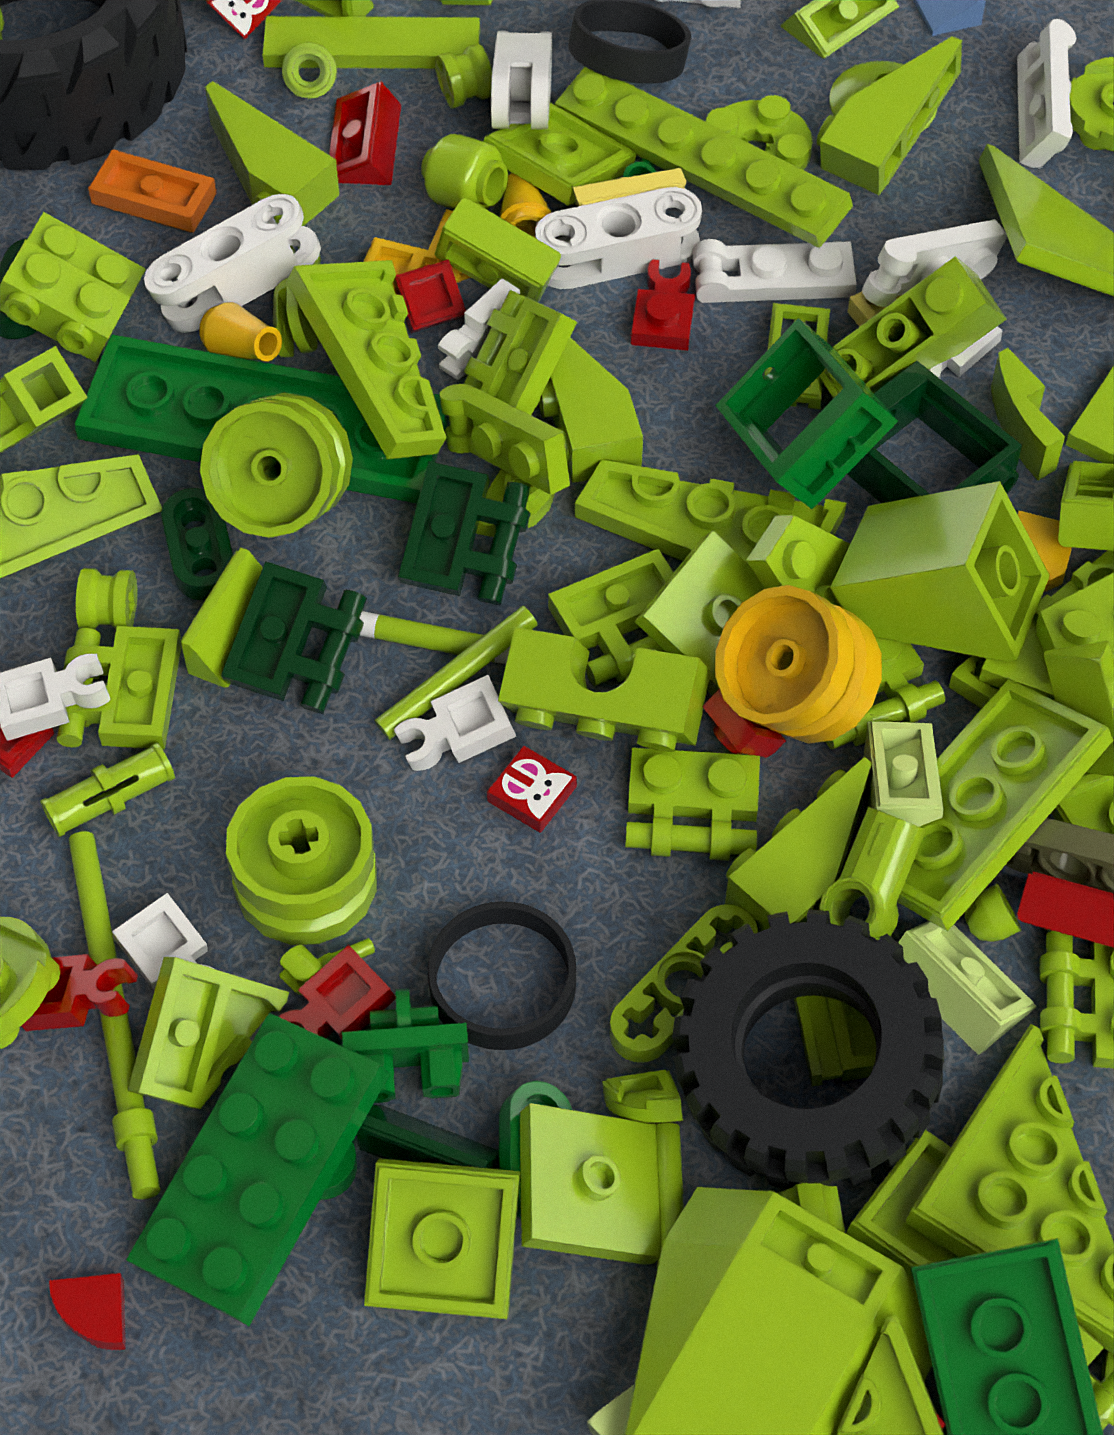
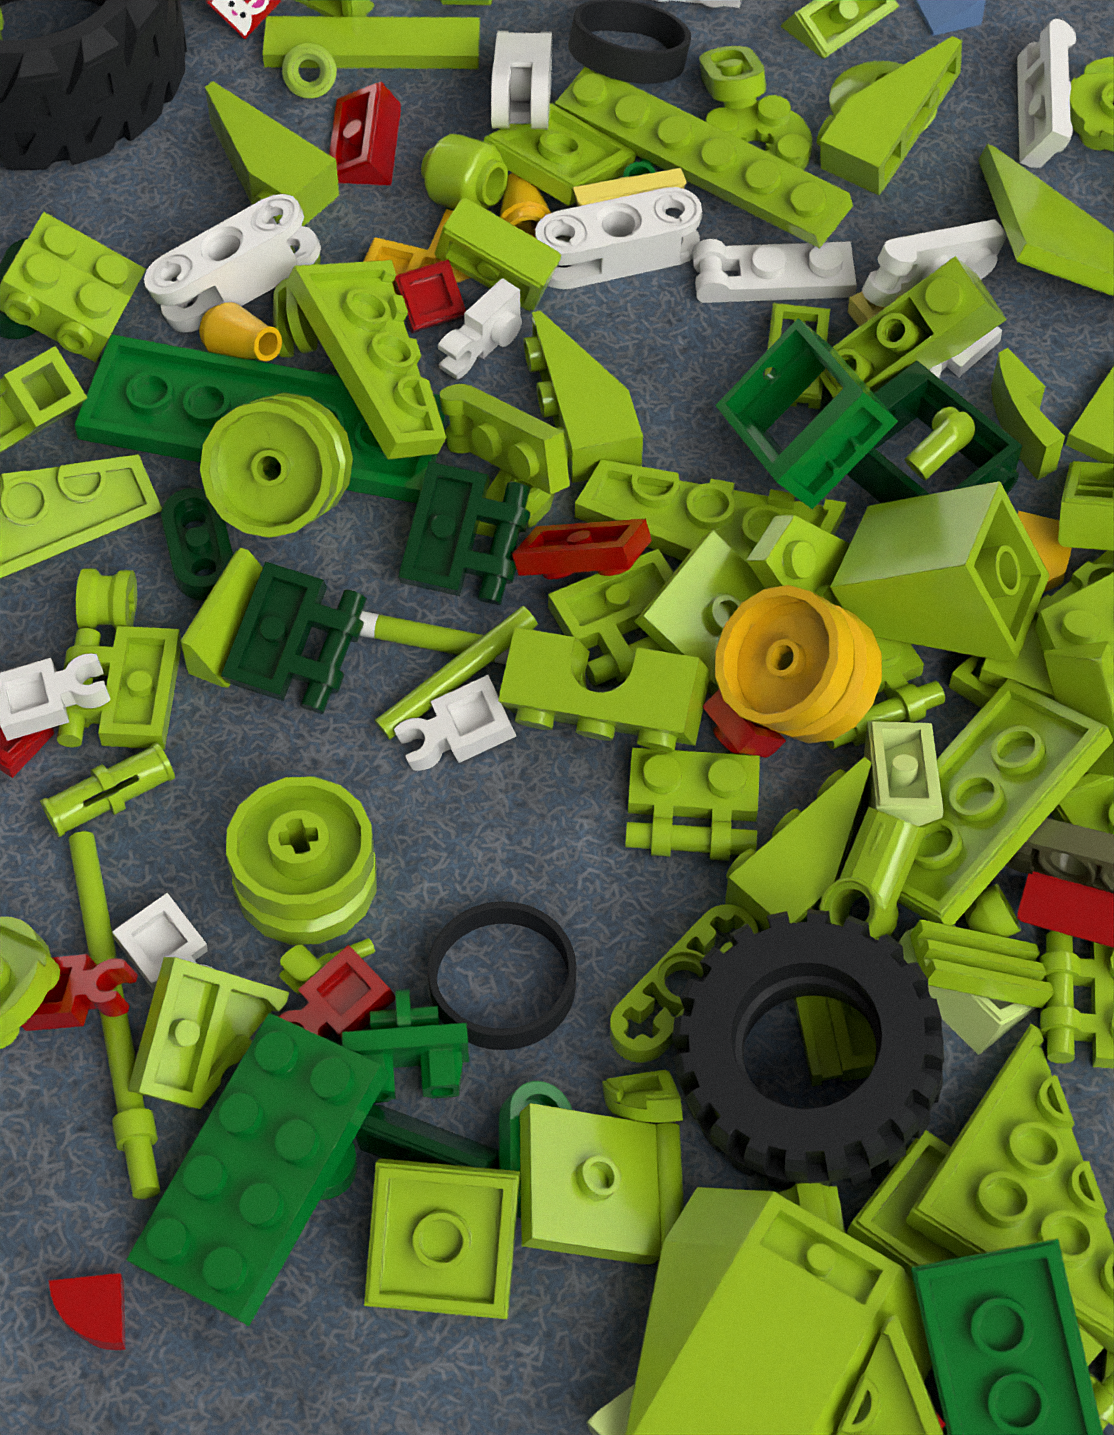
orange plate [88,149,217,233] -> none
lime wheel [435,43,493,109] -> none
lime plate [463,290,577,415] -> none
tile [487,746,577,833] -> none
red plate [631,259,695,351] -> none
none -> red plate [512,518,652,579]
none -> lime plate [699,46,767,109]
none -> lime arm [904,407,975,481]
none -> lime tile [910,919,1054,1008]

